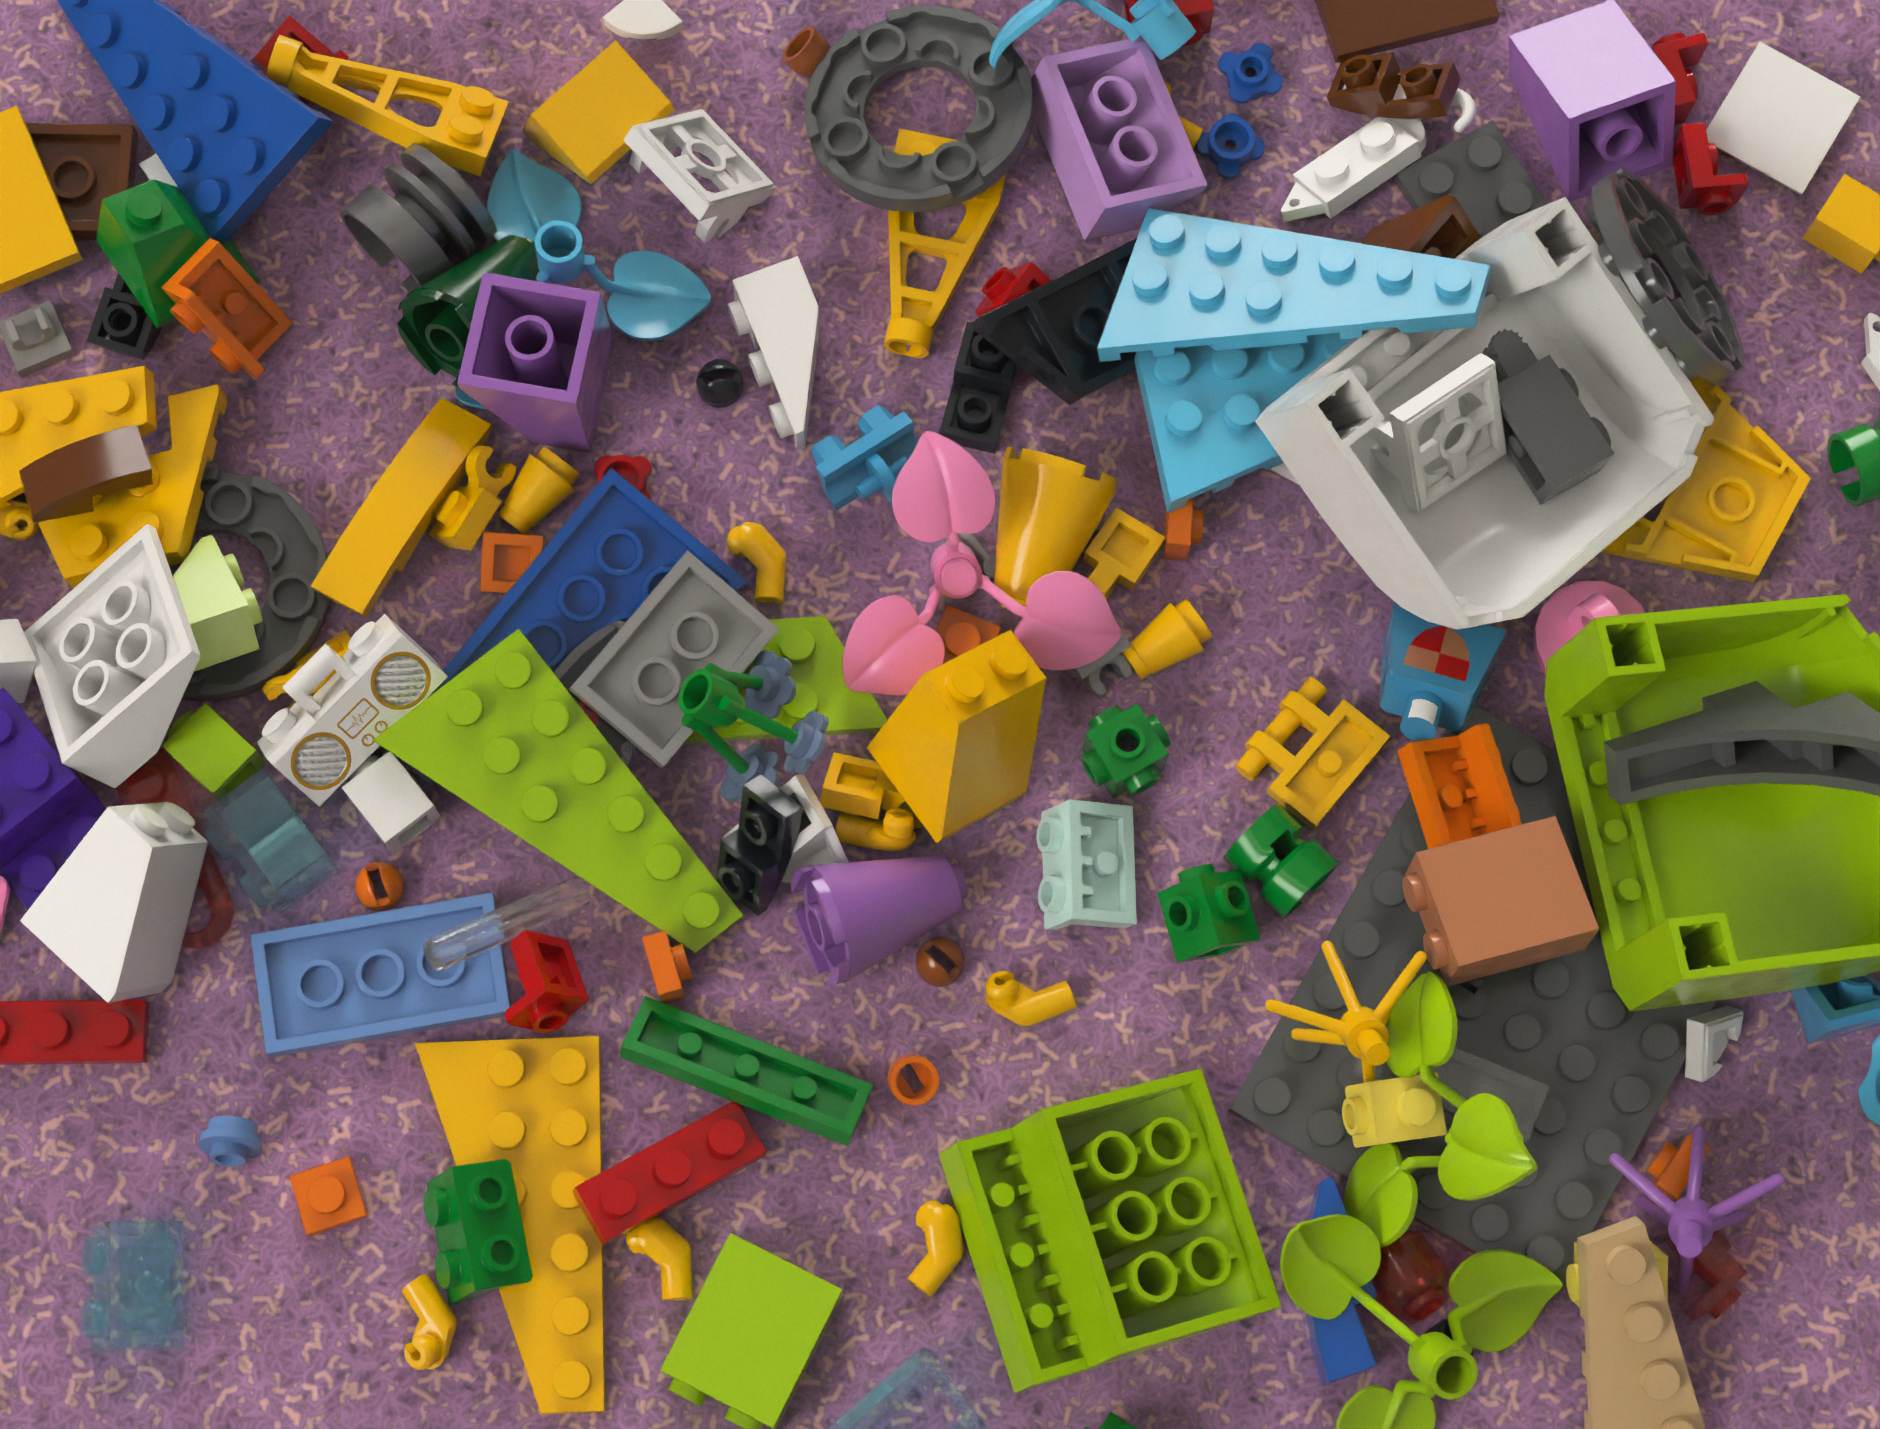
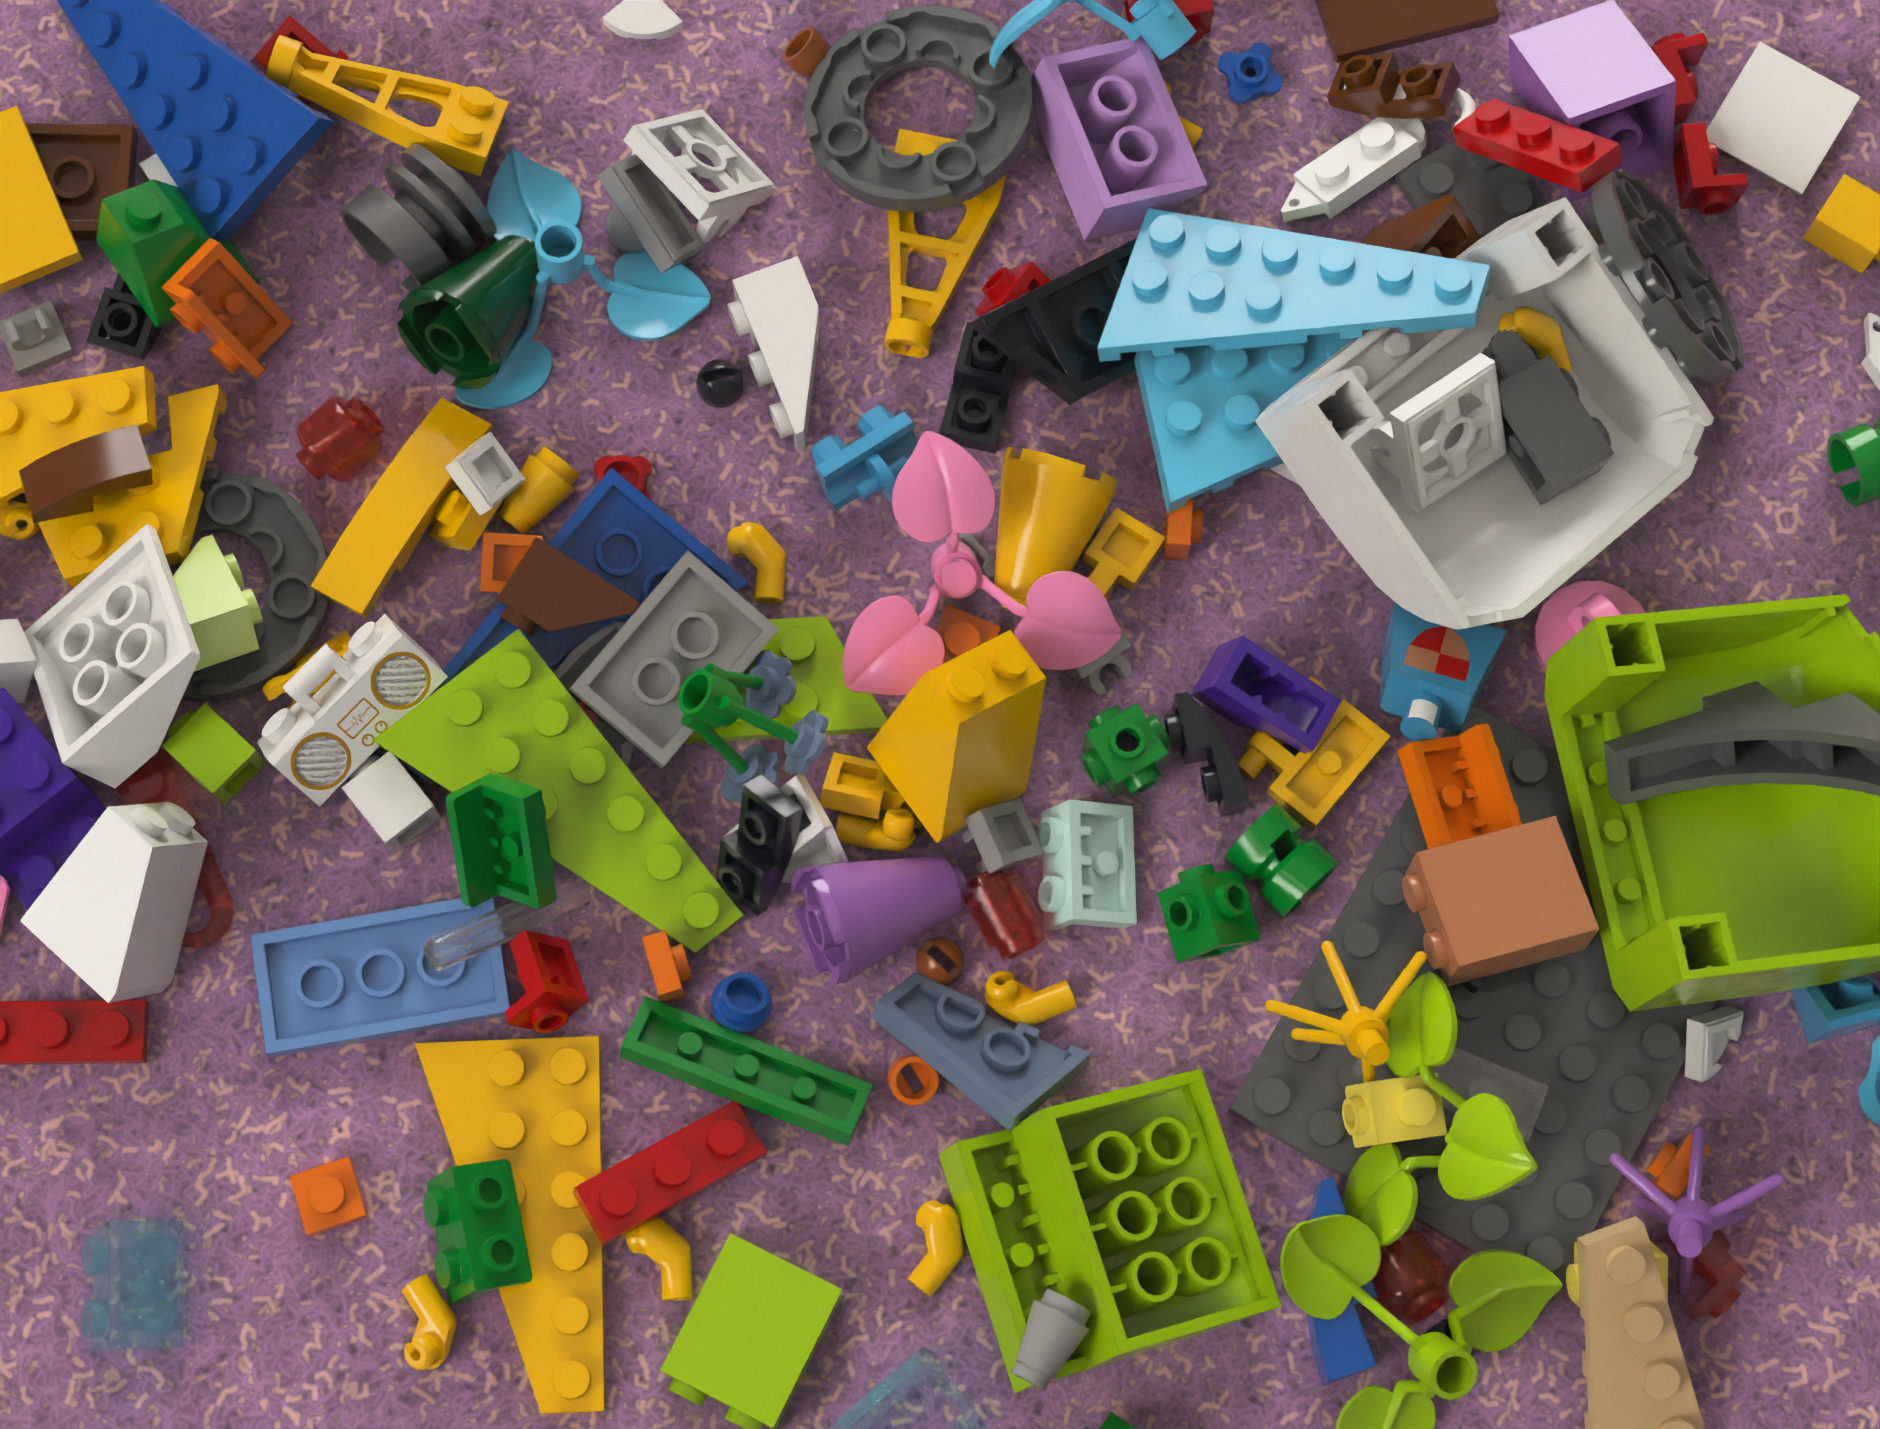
medium blue plate [198,1115,262,1167] -> none
clear light blue brick [203,768,340,914] -> none
orange hinge [355,862,405,911] -> none
medium lavender slope [457,272,614,452] -> none
yellow slope [522,40,675,184] -> none
yellow cone [1121,599,1213,681] -> none
blue plate [1196,113,1265,179] -> none
yellow wing [1600,357,1811,582] -> none
none -> clear red head [296,396,385,482]
none -> white tile [444,432,526,515]
none -> green bracket [446,773,557,910]
none -> reddish brown slope [495,537,640,636]
none -> light grey tile [597,154,705,274]
none -> blue plate [710,972,772,1032]
none -> sand blue wing [872,972,1091,1131]
none -> light grey tile [962,798,1044,874]
none -> clear red brick [963,870,1046,961]
none -> light grey cone [1011,1289,1092,1390]
none -> black slope [1164,692,1249,817]
none -> dark purple arch [1190,636,1341,754]
none -> red plate [1453,98,1623,193]
none -> yellow arm [1498,306,1573,372]

